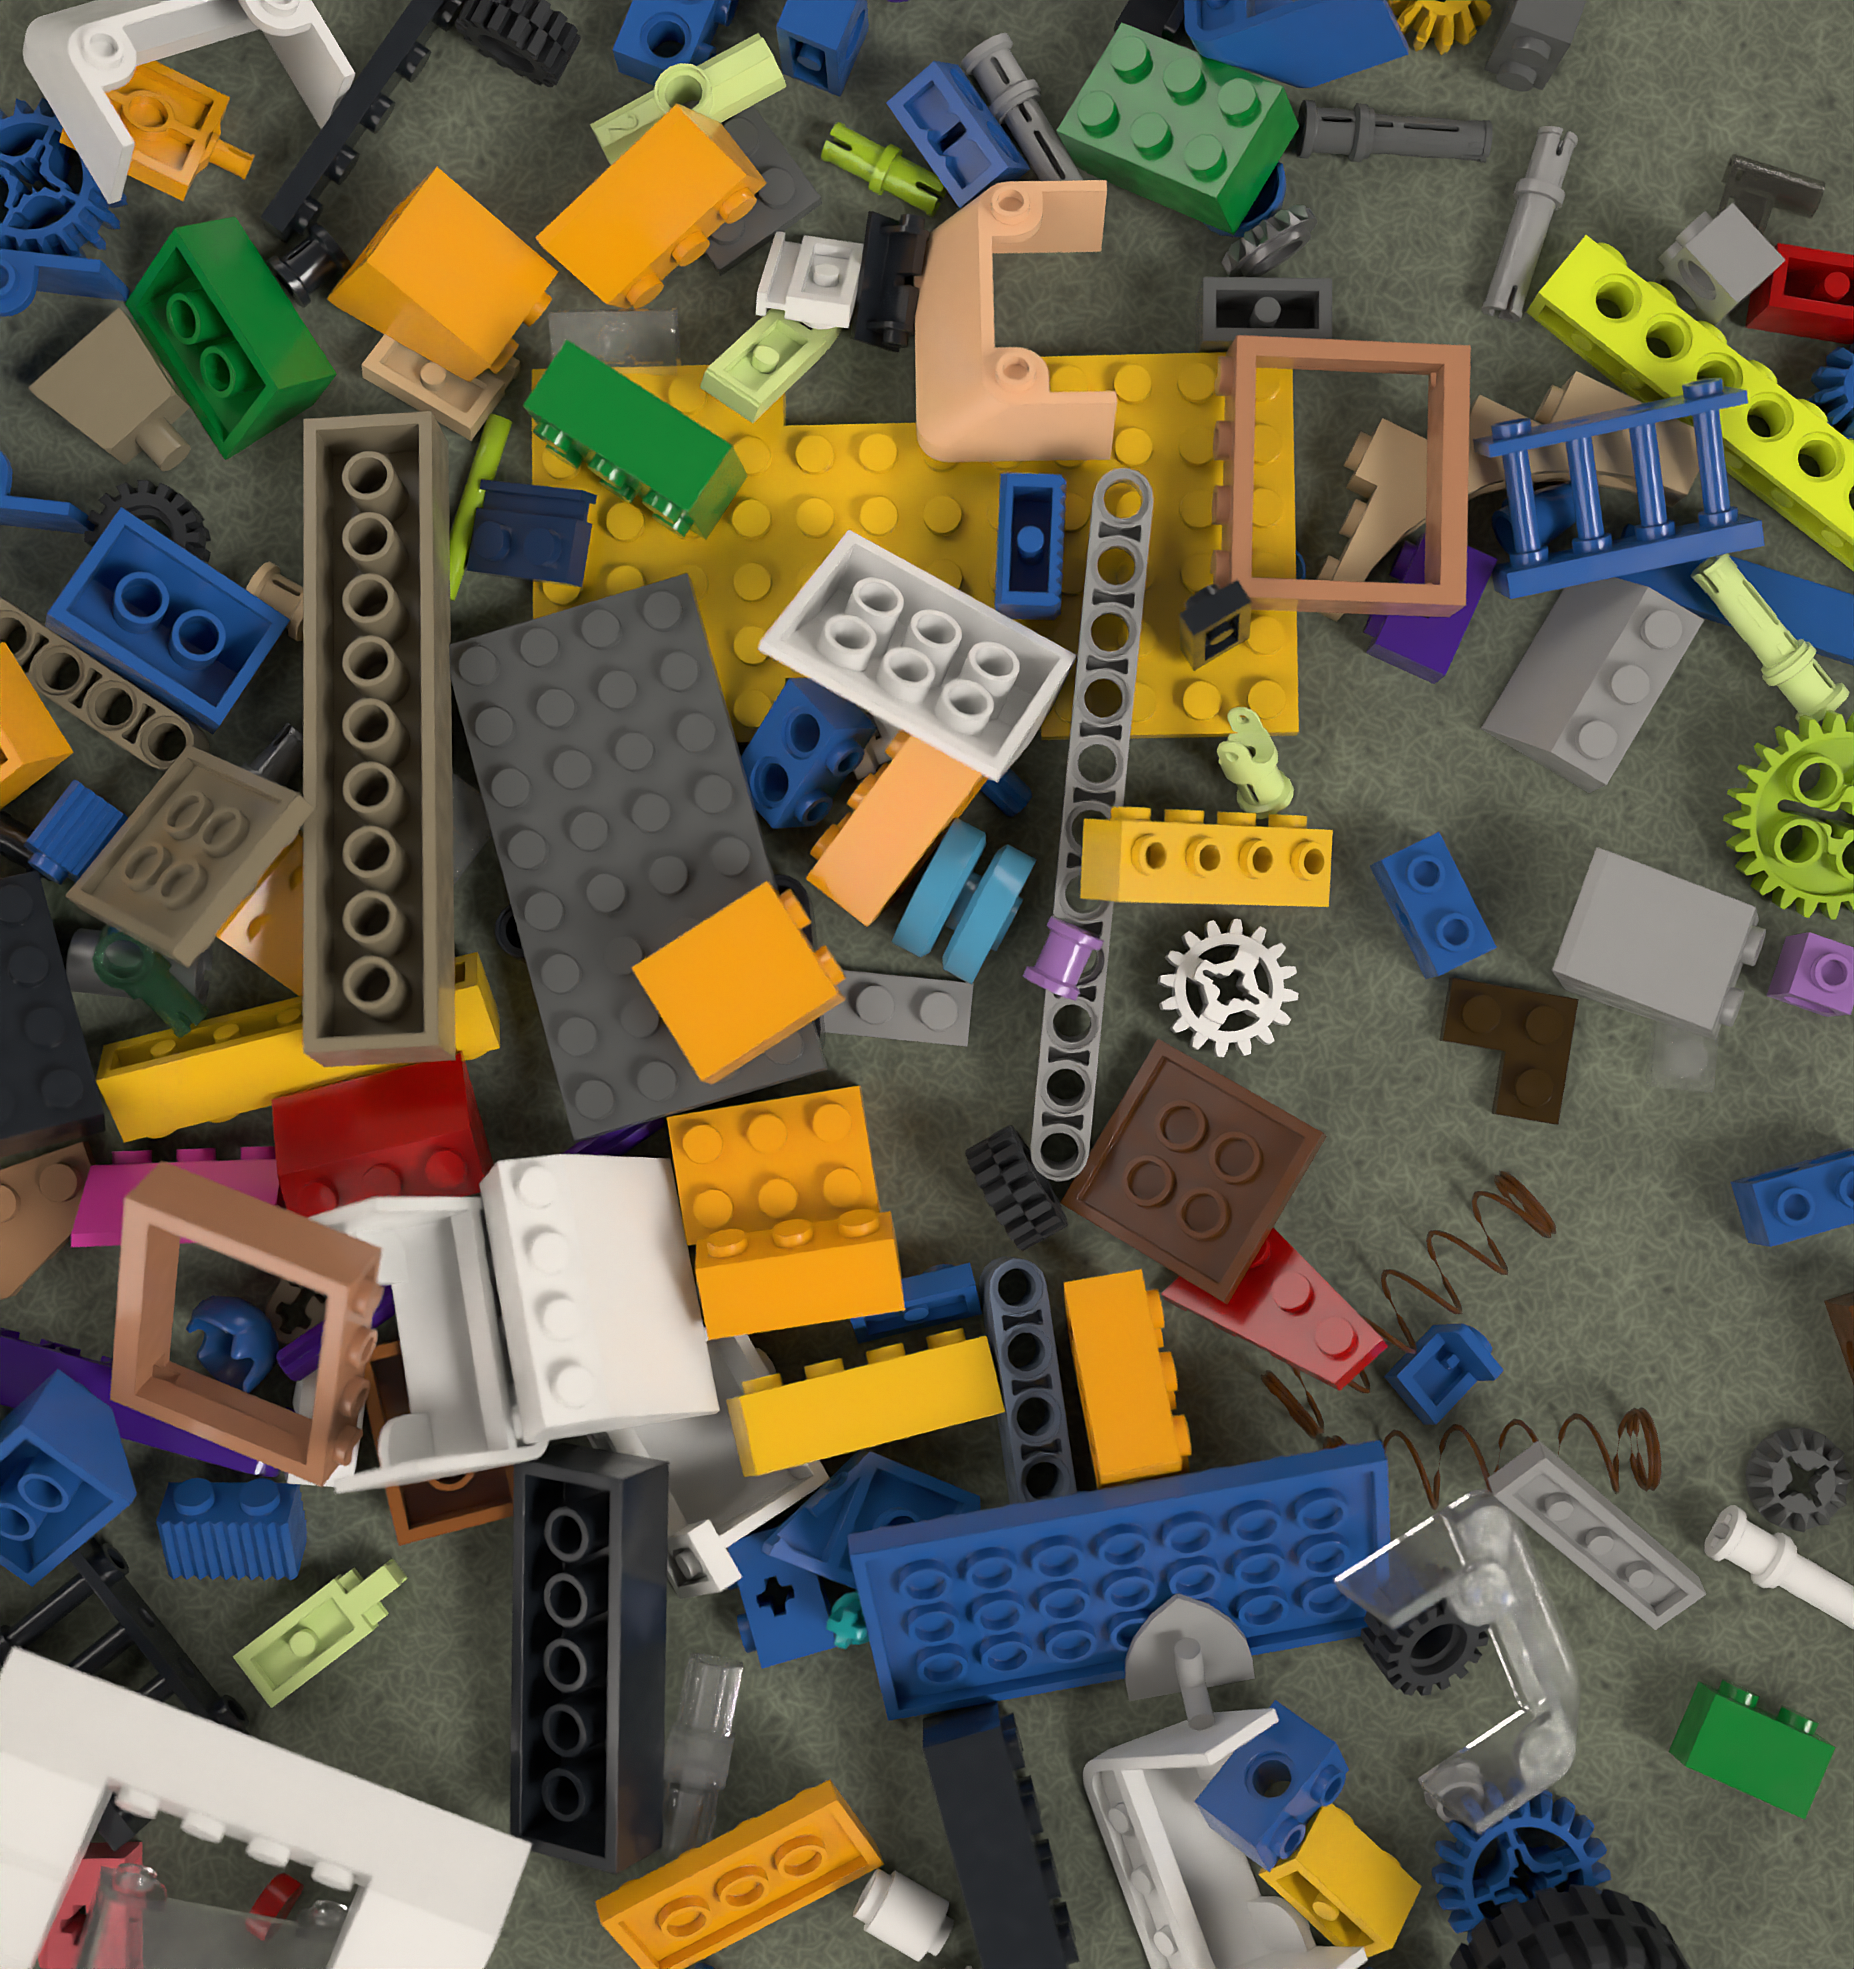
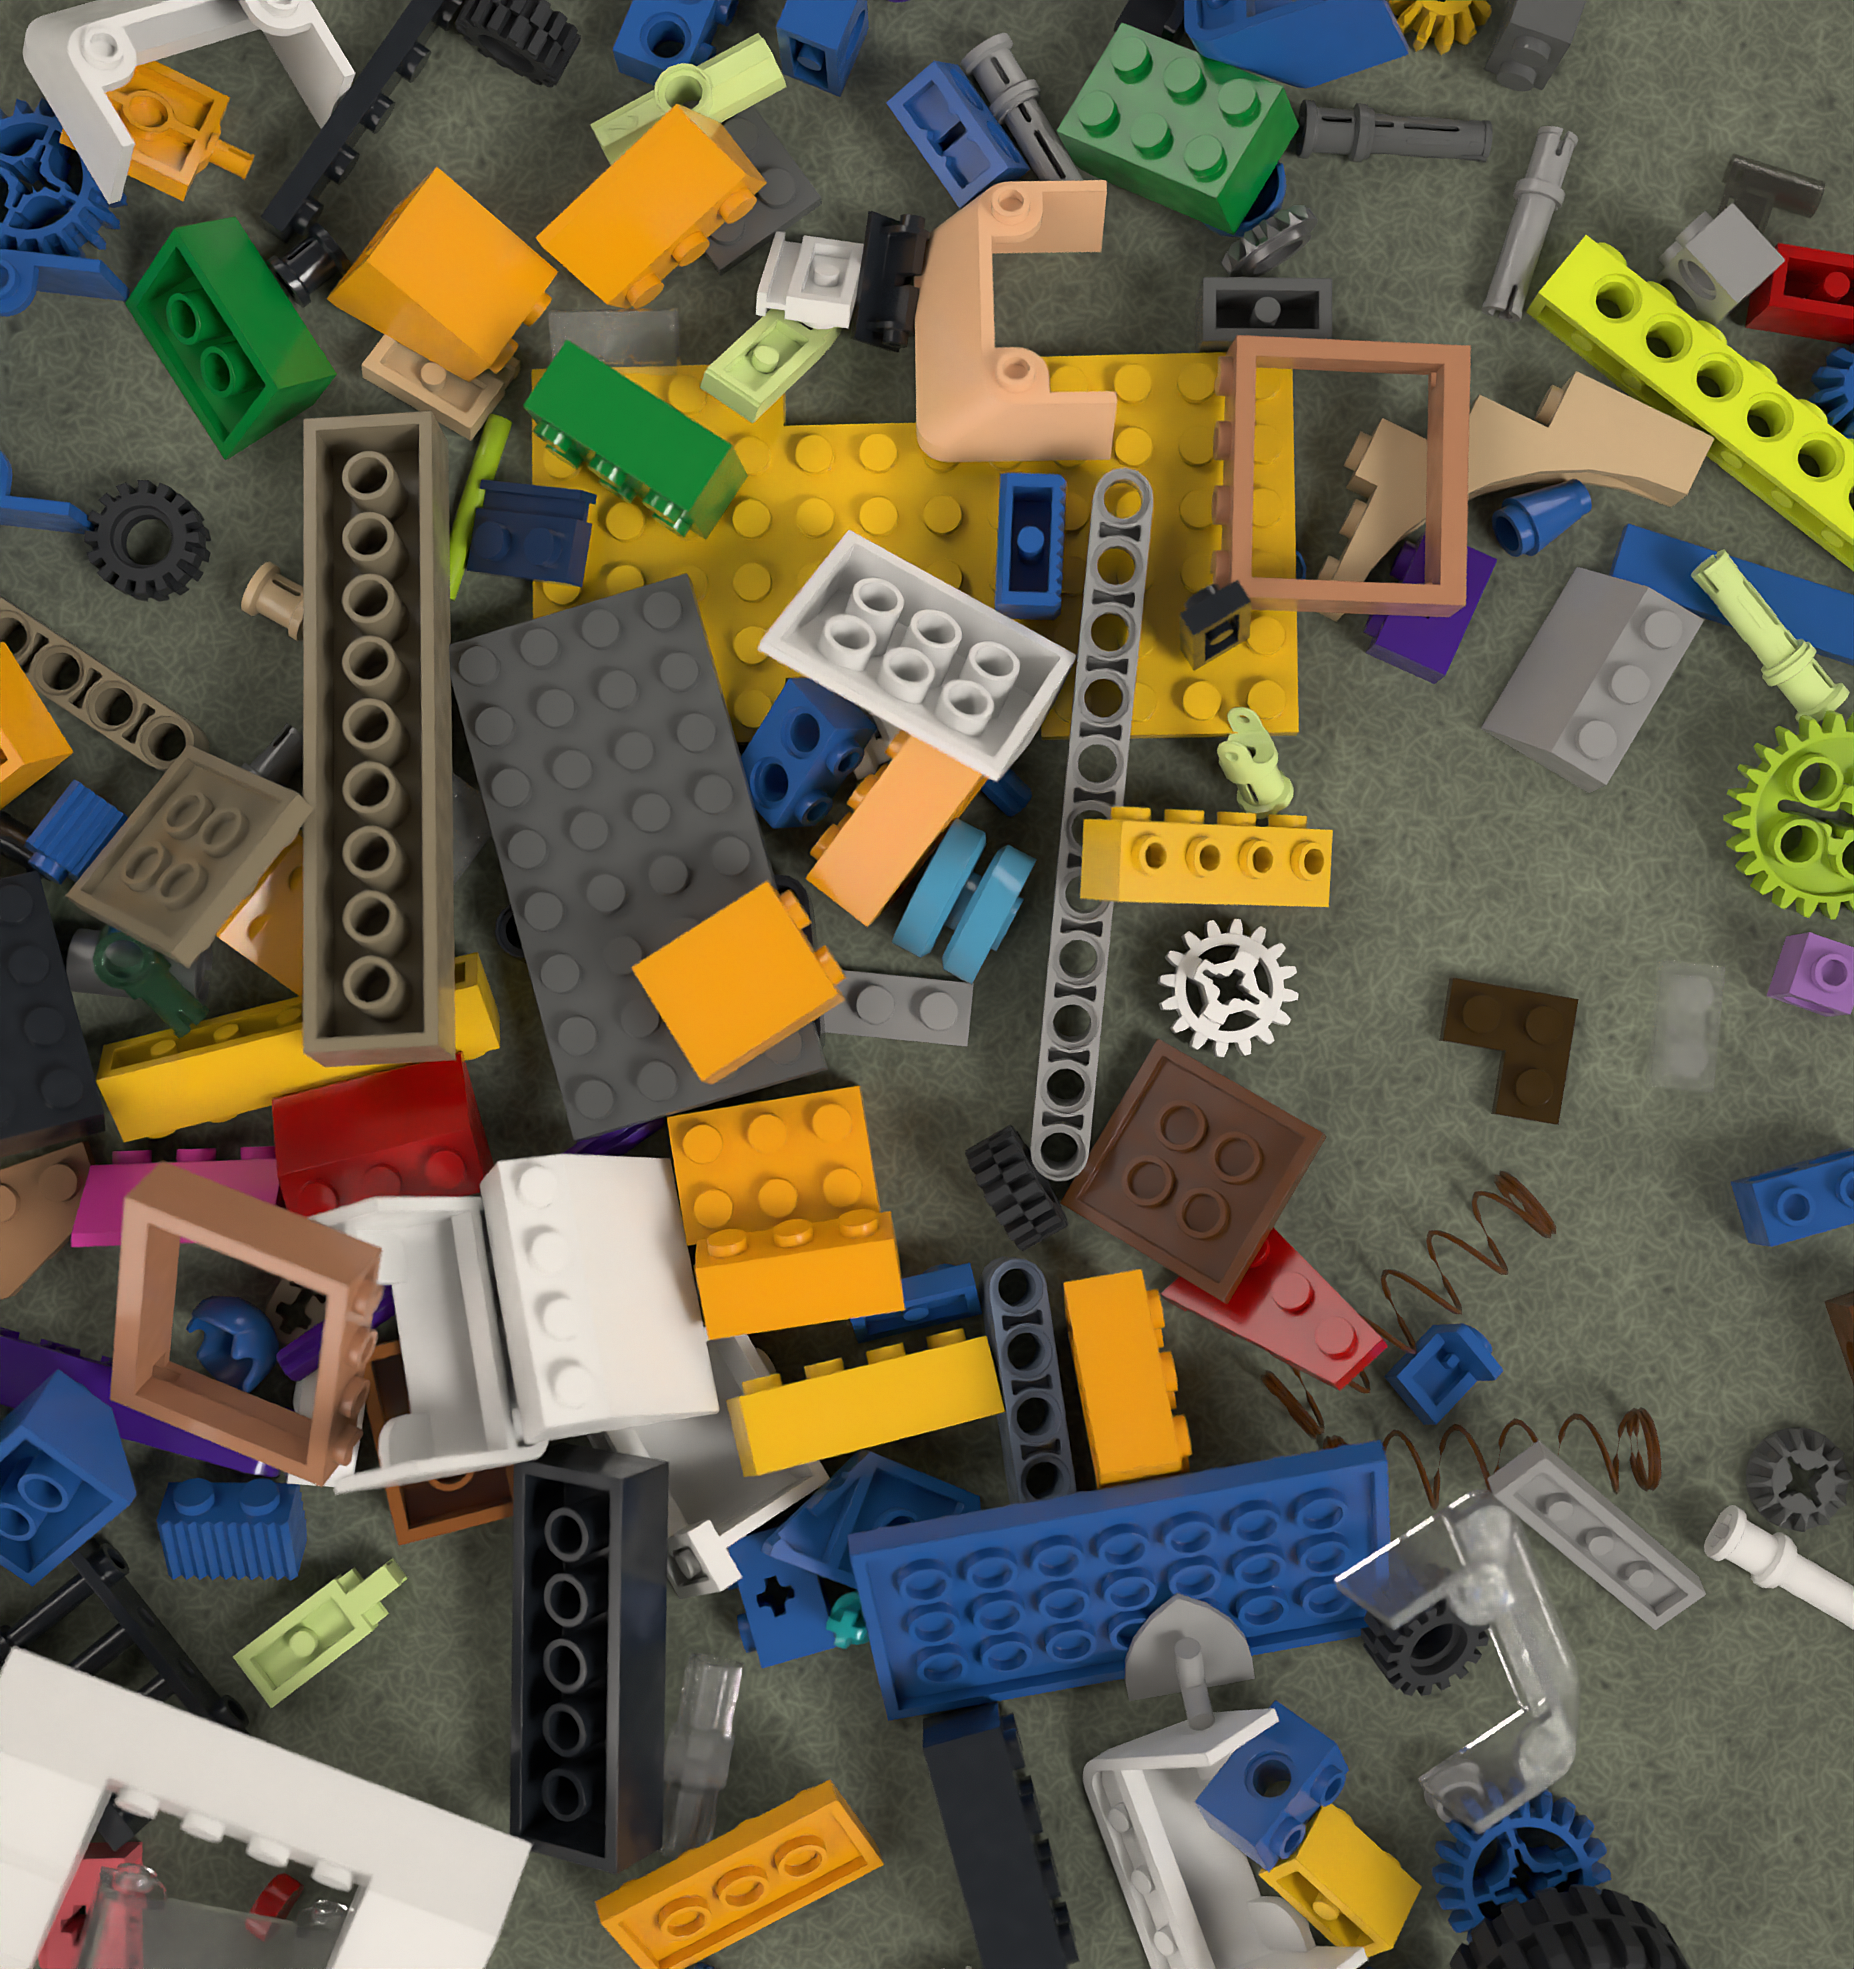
dark tan torso [28,307,191,471] -> none
blue slope [45,507,290,734] -> none
lime pin [821,122,947,217] -> none
white brick [853,1868,954,1961] -> none
medium lavender bush [1023,916,1104,1001] -> none
blue brick [1370,832,1497,979] -> none
blue fence [1473,378,1765,599] -> none
light grey slope [1552,847,1766,1040] -> none
green brick [1668,1679,1836,1820] -> none

